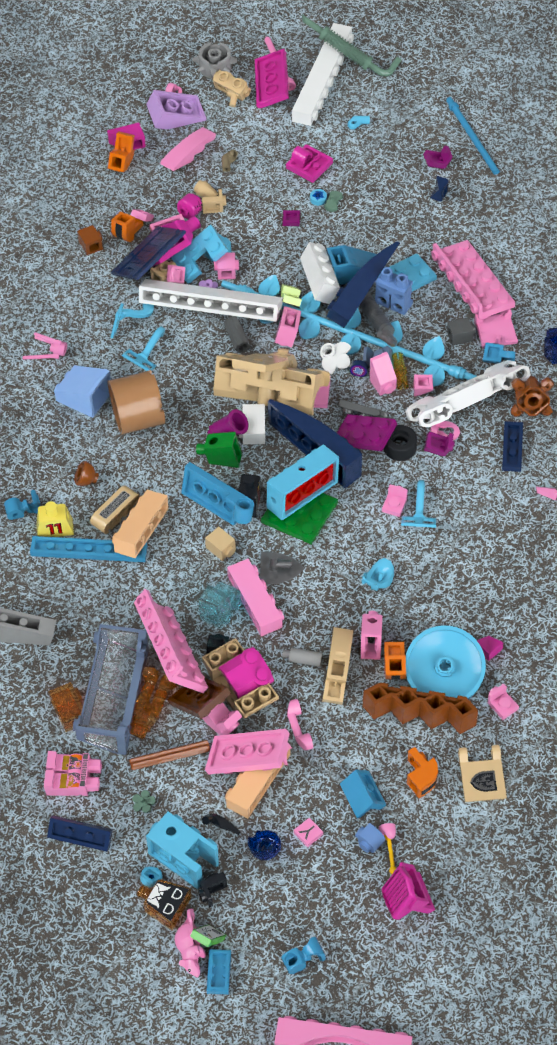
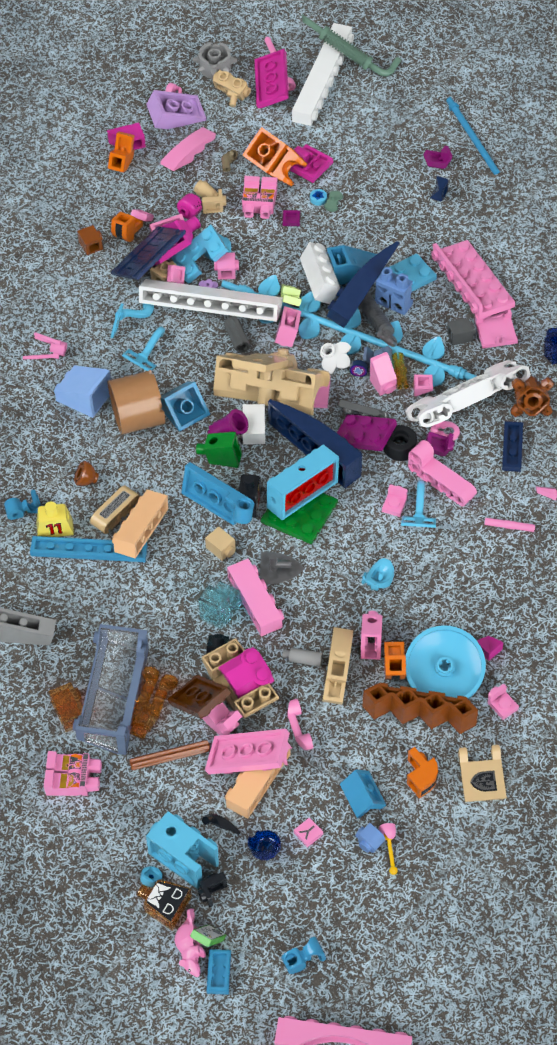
dark blue plate [47,815,113,852] -> none
sand green plant [132,790,156,813] -> none
bright pink bracket [134,589,208,693] -> none
medium azure arm [347,116,370,129] -> none
dark pink piece [381,862,435,920] -> none
dark azure plate [483,343,516,364] -> none
none -> dark azure slope [160,381,211,432]
none -> orange brick [242,127,307,187]
none -> bright pink hips [242,176,278,219]
none -> bright pink beam [408,440,477,507]
none -> bright pink piece [484,518,535,532]

